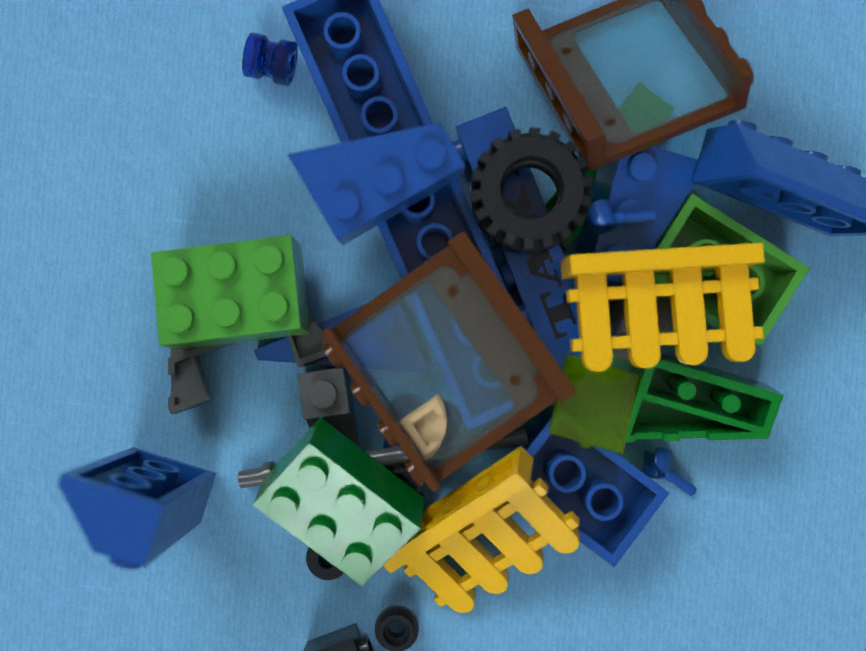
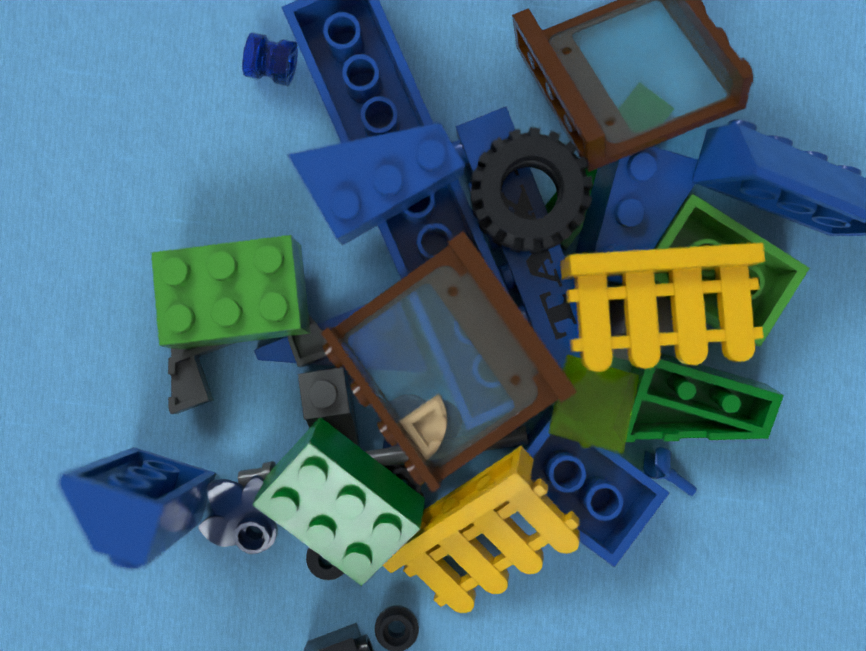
blue hand [585,199,656,235] -> none
none -> dark blue plate [198,475,278,554]

